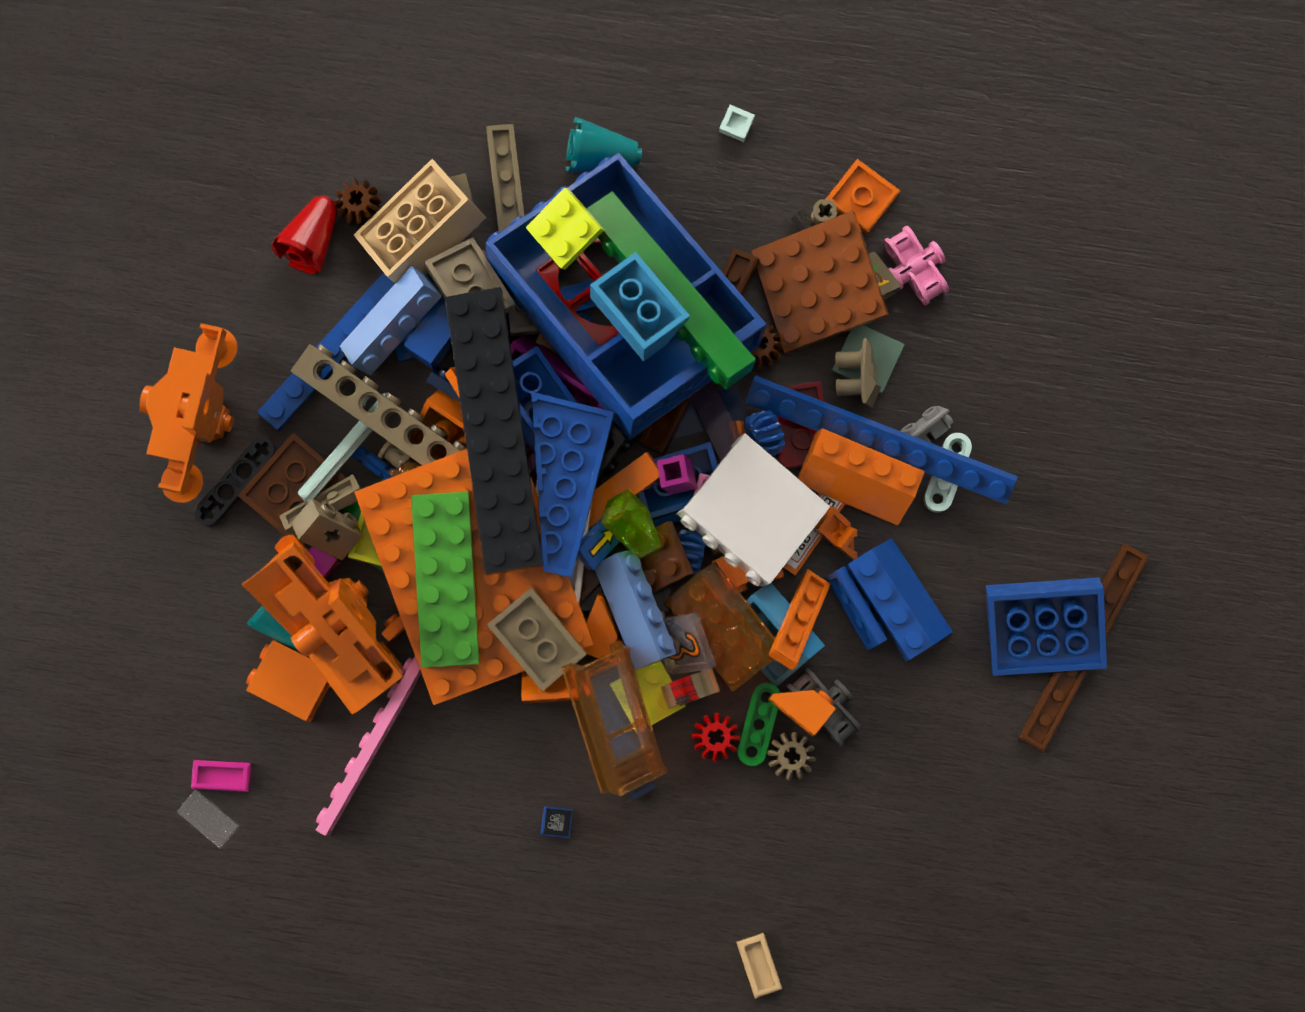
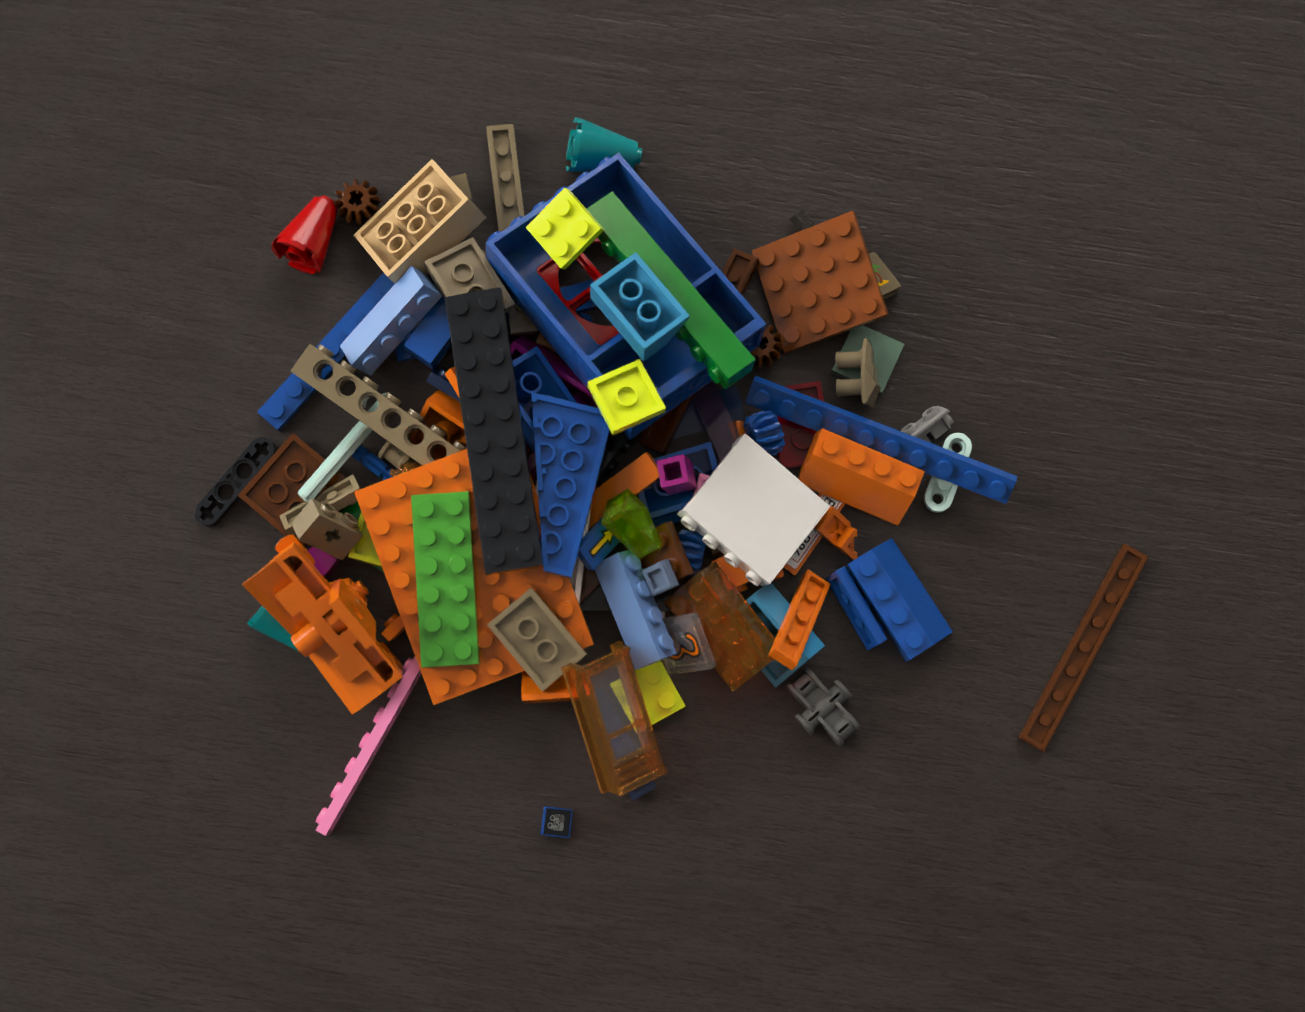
orange piece [139,323,237,503] -> none
clear tile [177,790,240,848] -> none
dark pink tile [191,760,252,792] -> none
orange brick [246,640,330,722] -> none
orange slope [583,591,622,662] -> none
leg [661,667,720,708] -> none
red gear [692,713,740,762] -> none
light aqua plate [719,105,755,142] -> none
tan tile [736,933,782,998] -> none
green plate [737,683,780,766] -> none
dark tan gear [767,732,816,780] -> none
orange slope [768,690,836,736] -> none
dark tan bush [811,199,837,226] -> none
orange tile [825,159,901,235] -> none
bright pink axle [883,226,949,306] -> none
blue slope [986,578,1107,676] -> none
none -> neon yellow plate [587,359,666,435]
none -> sand blue tile [641,559,679,597]

